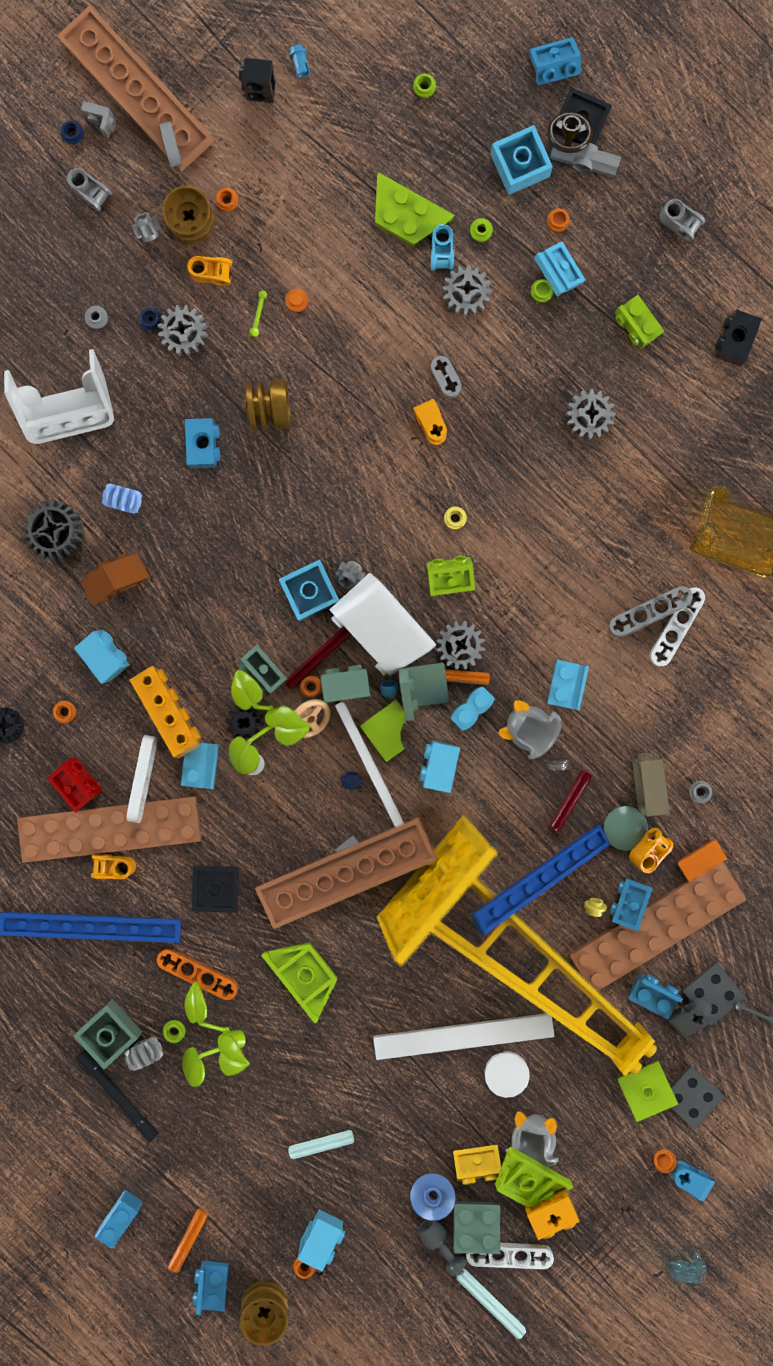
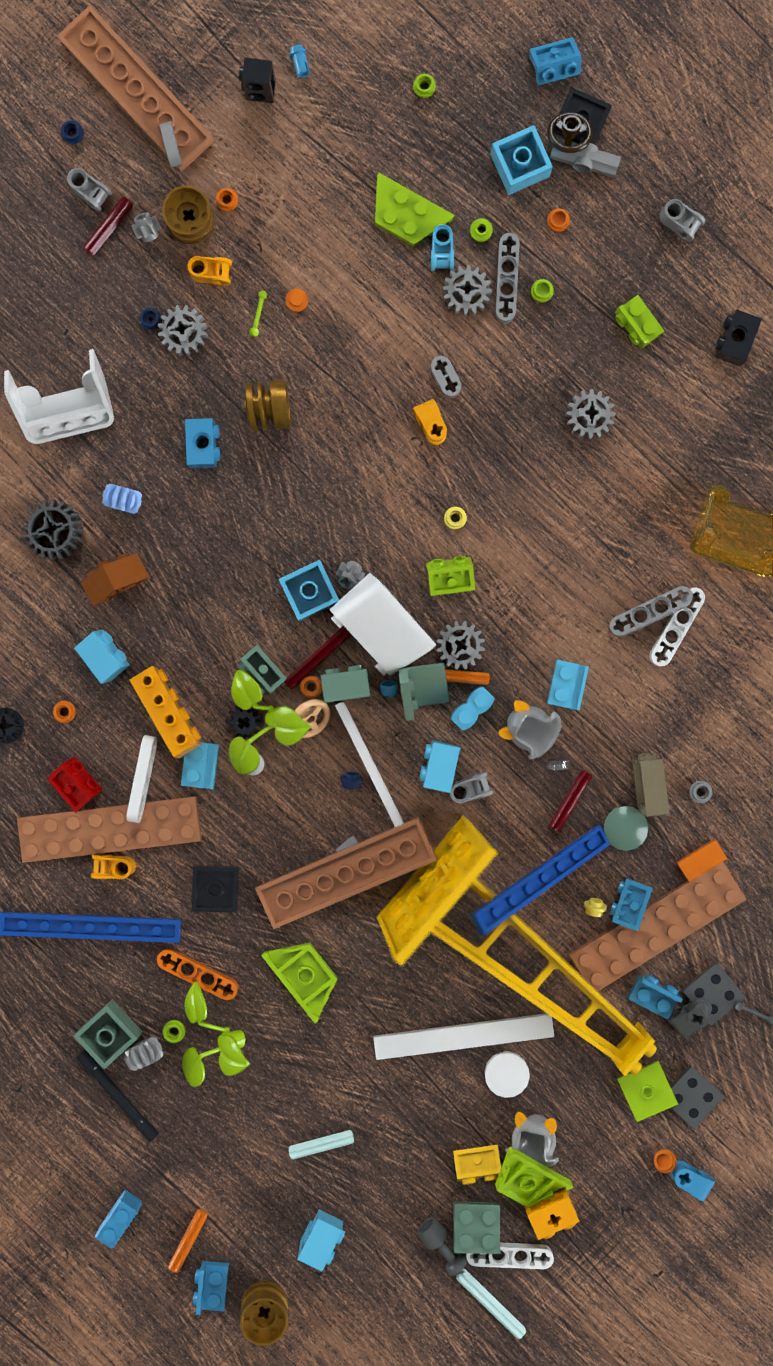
light grey bracket [81,101,116,138] -> none
light grey plate [85,306,108,329] -> none
orange plate [293,1257,316,1279] -> none
lime tile [360,700,406,762] -> none
medium blue dish [410,1173,455,1221] -> none
medium azure plate [534,242,585,297] -> none
light orange piece [629,828,673,873] -> none
clear light blue bracket [669,1252,706,1284] -> none
none -> dark red axle [83,197,133,256]
none -> light grey piece [448,772,493,803]
none -> light grey beam [495,233,520,324]

